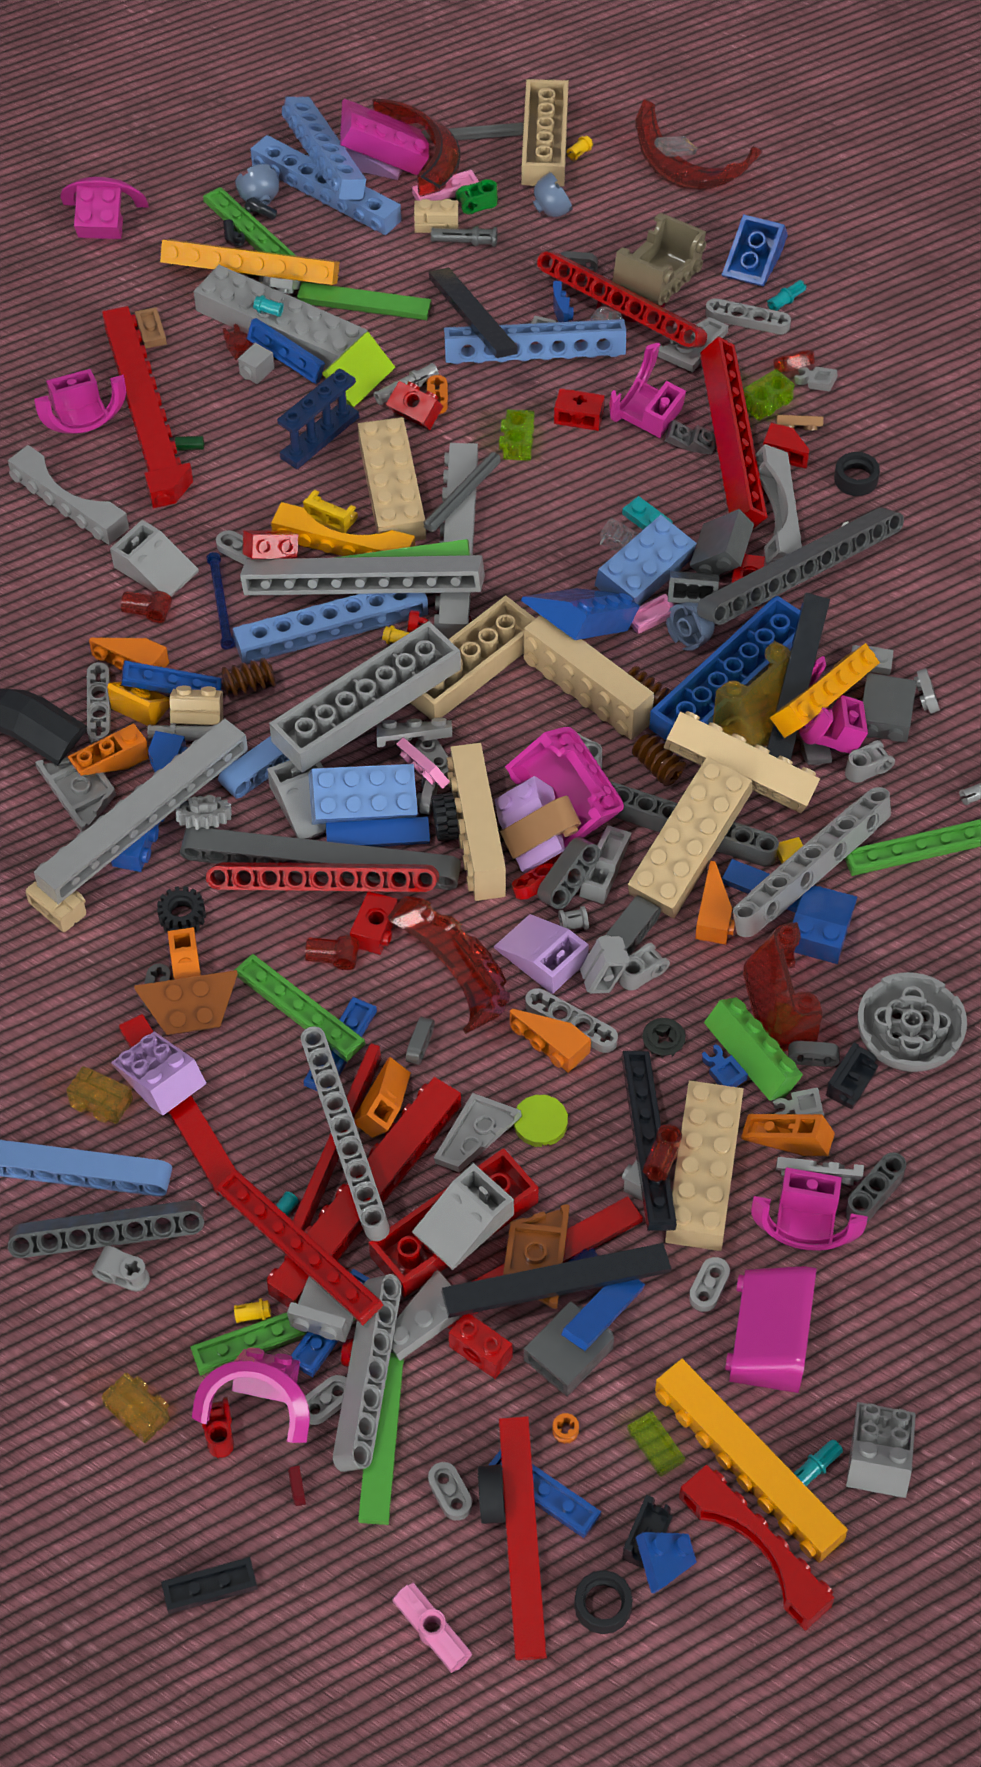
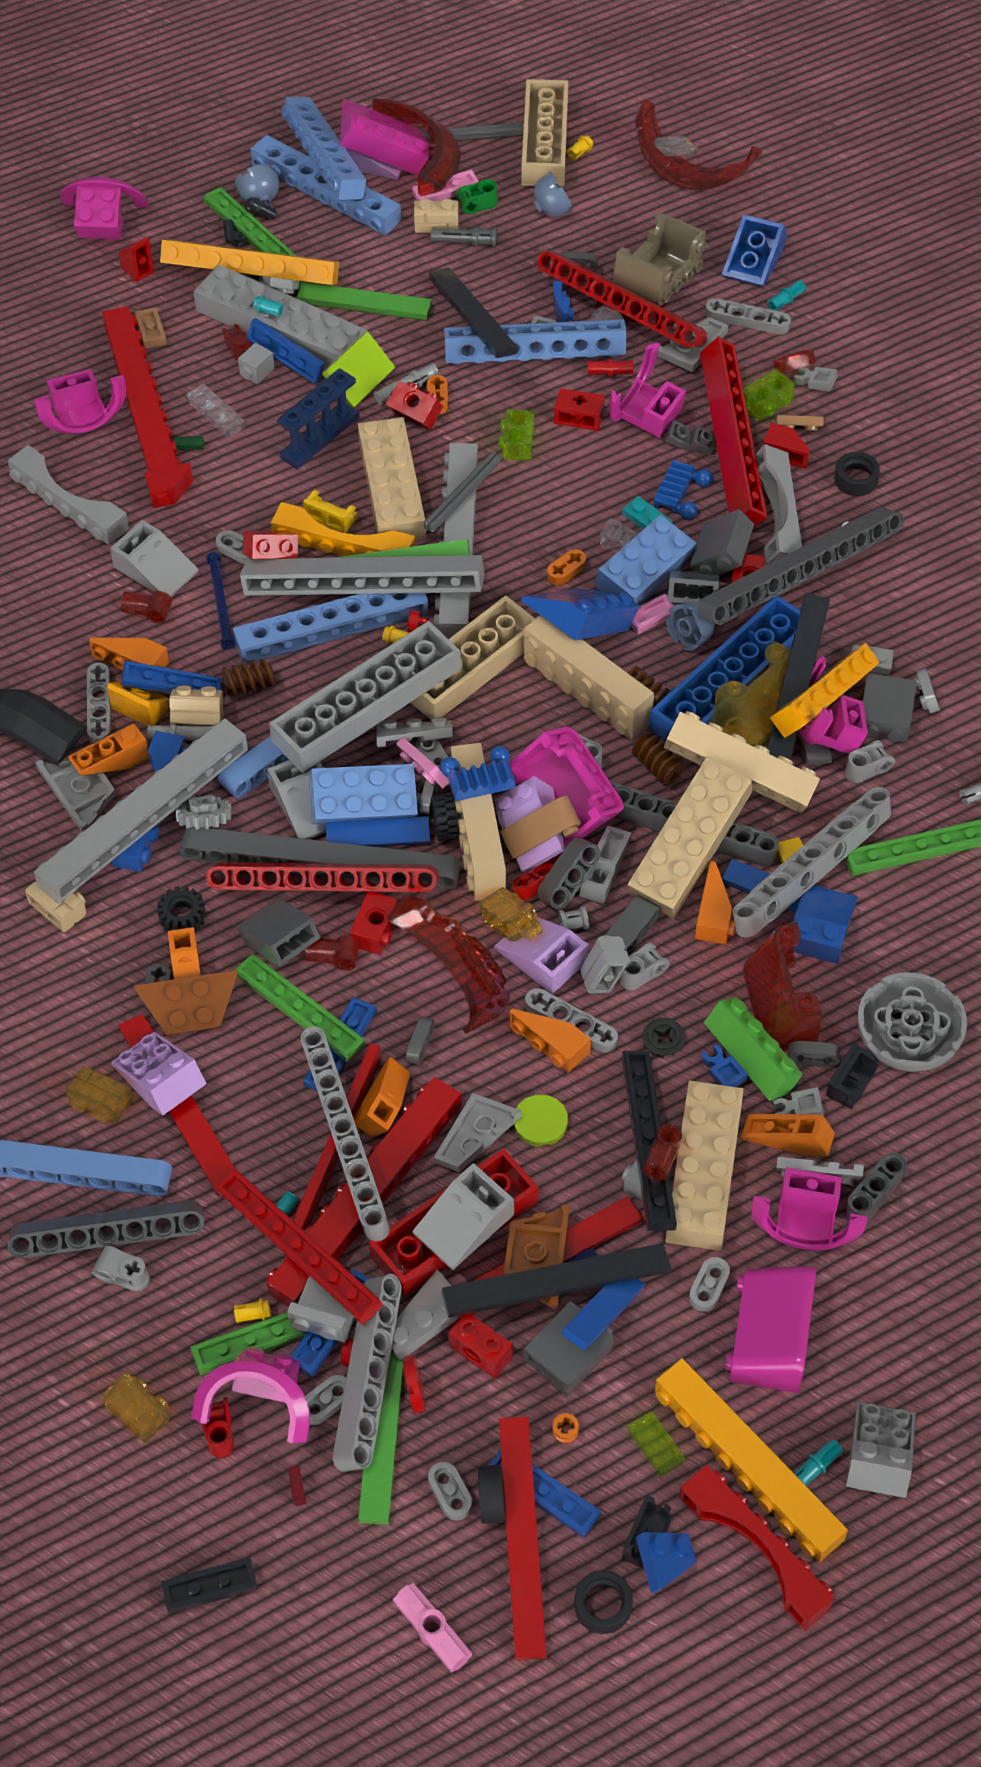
none -> red slope [119,237,154,282]
none -> clear tile [185,383,246,438]
none -> dark grey brick [237,897,321,967]
none -> red tile [403,1354,426,1414]
none -> blue gear [440,746,515,802]
none -> clear yellow hinge [478,887,543,941]
none -> orange beam [547,549,586,586]
none -> red pin [588,359,634,377]
none -> blue gear [654,460,714,520]

